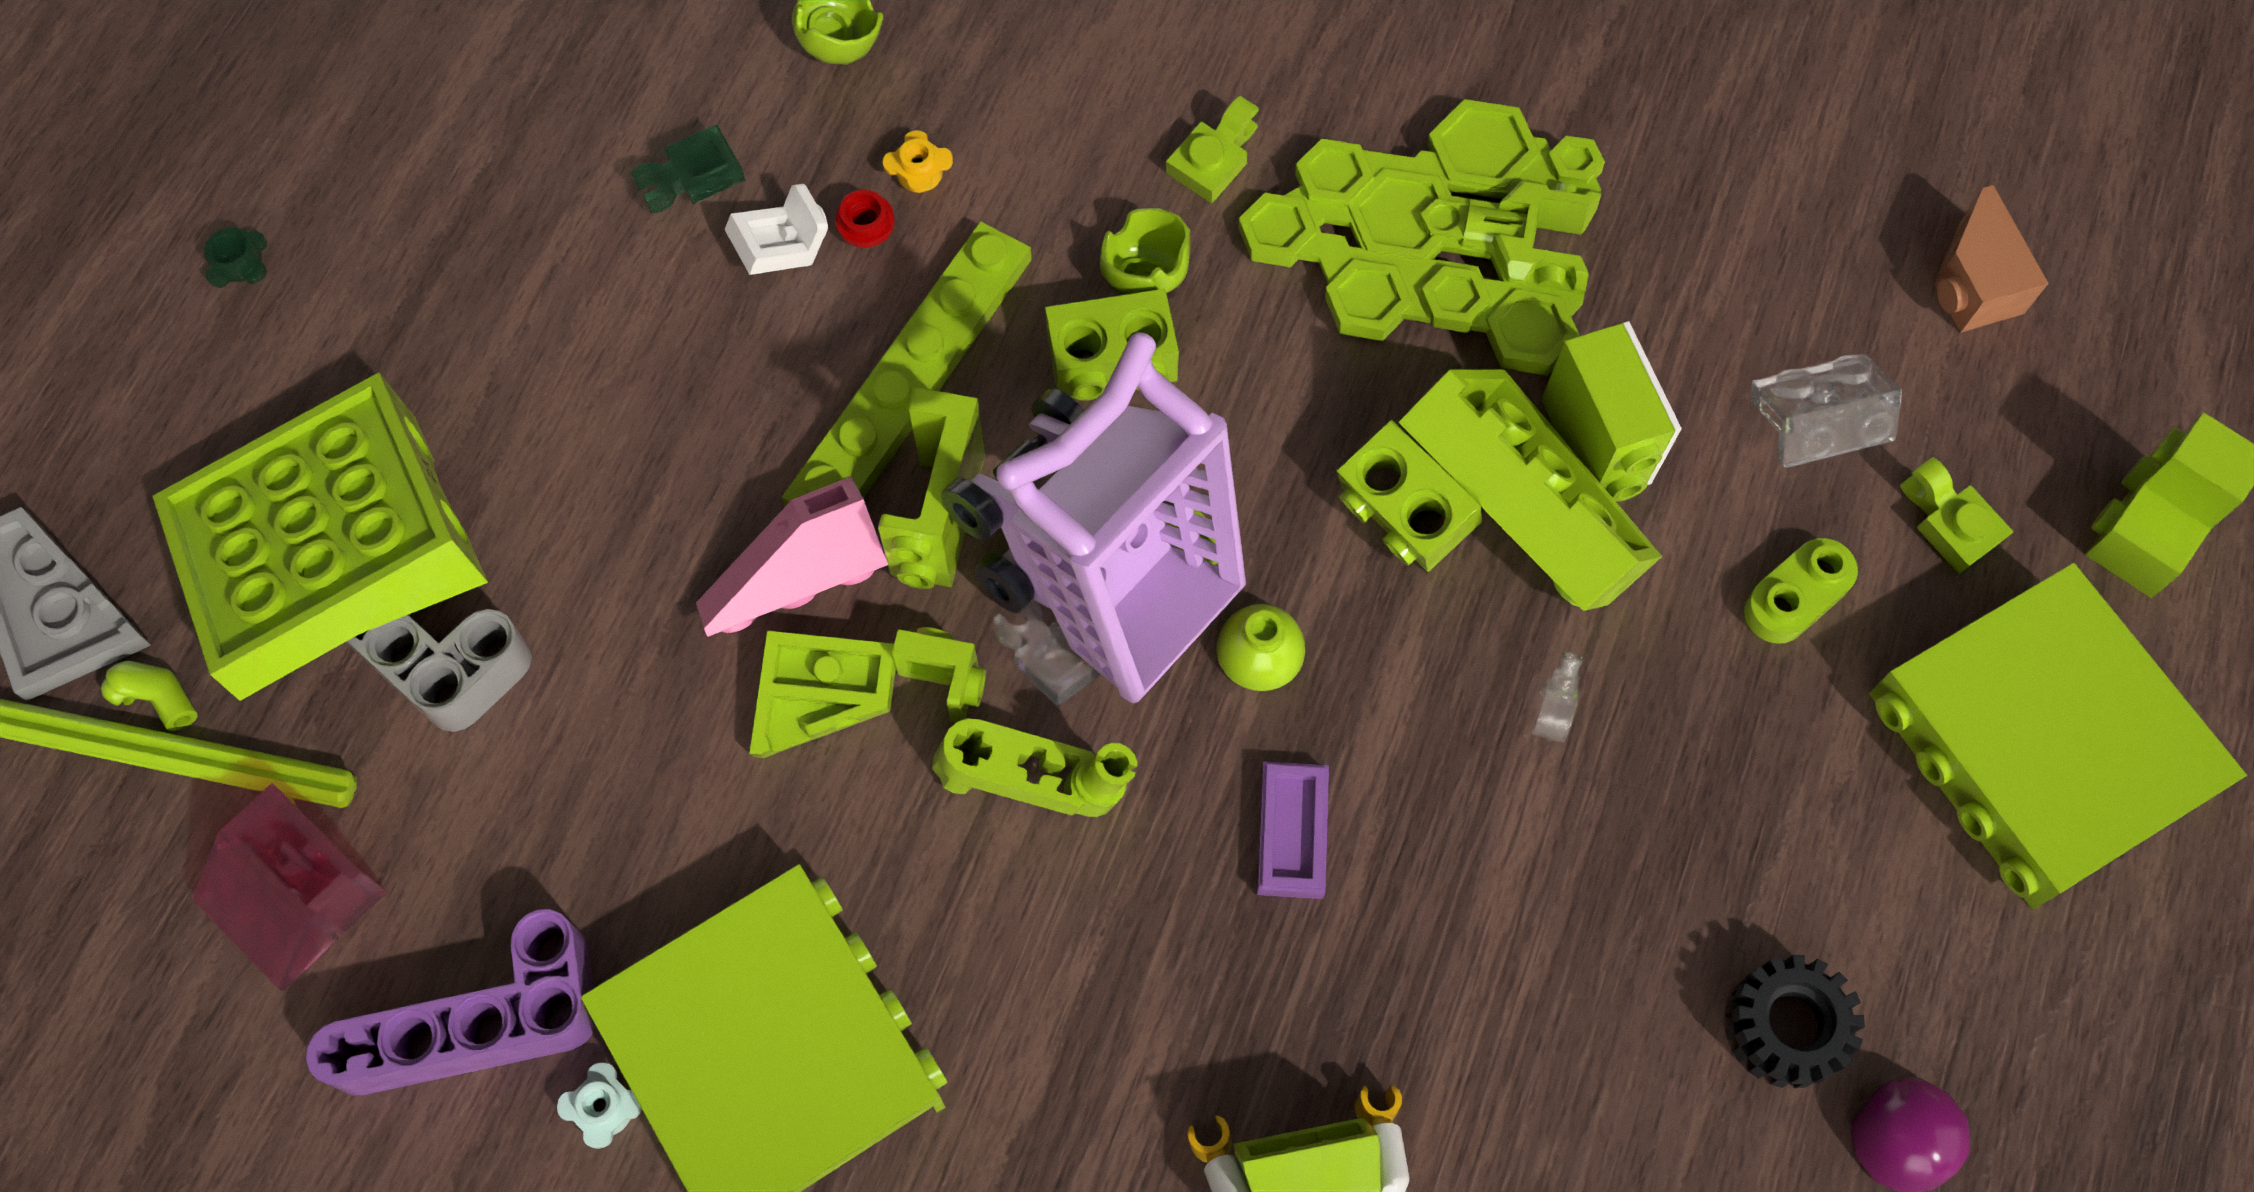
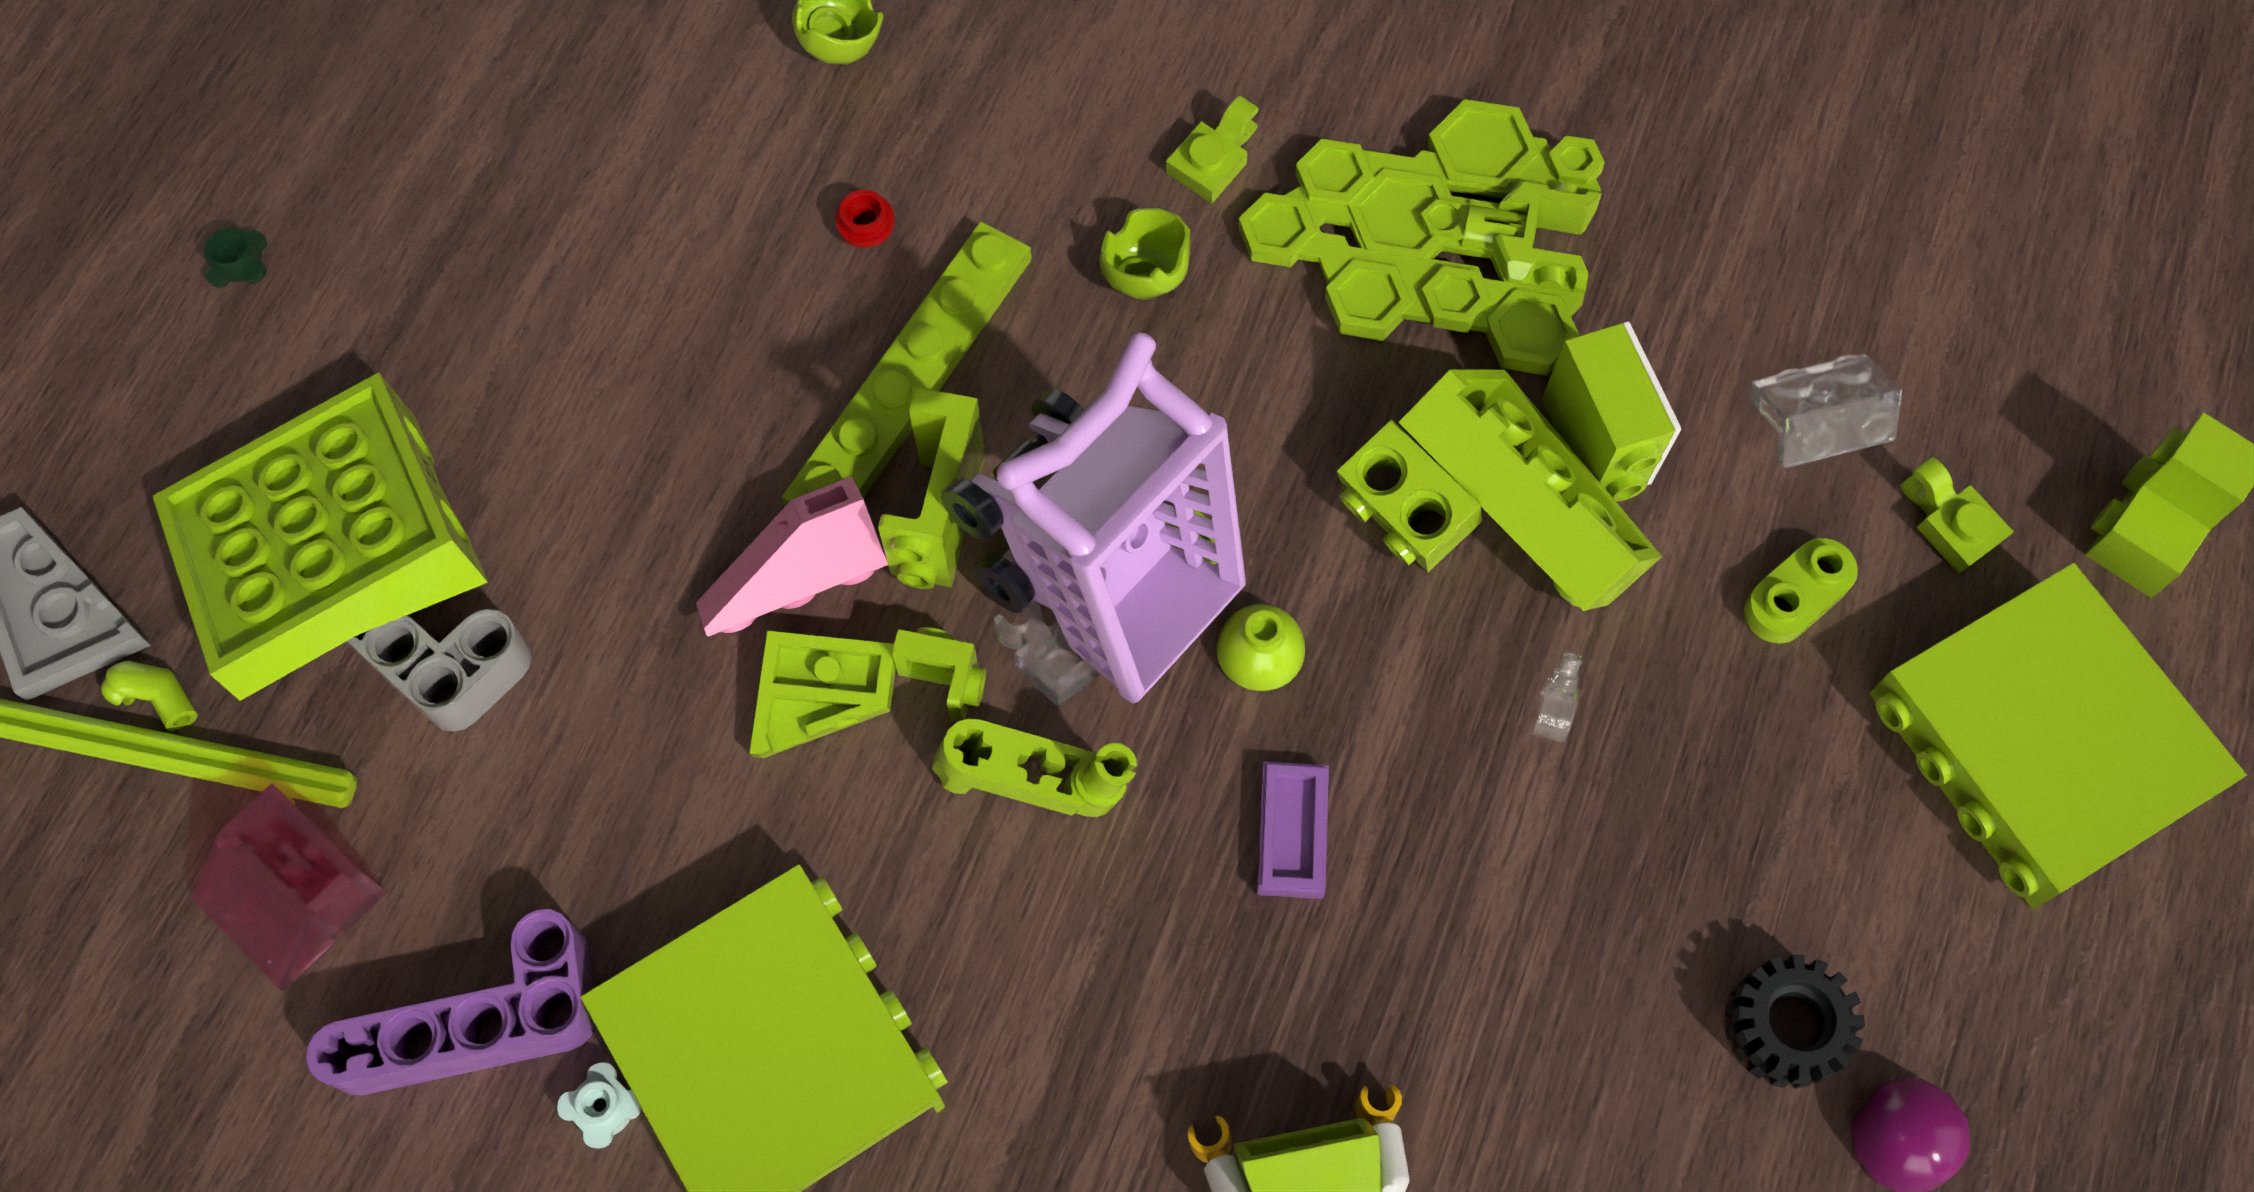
clear green plate [631,124,746,213] -> none
white bracket [725,184,828,275] -> none
yellow plate [883,130,953,193] -> none
lime brick [1045,289,1179,401] -> none
nougat slope [1934,185,2049,333] -> none

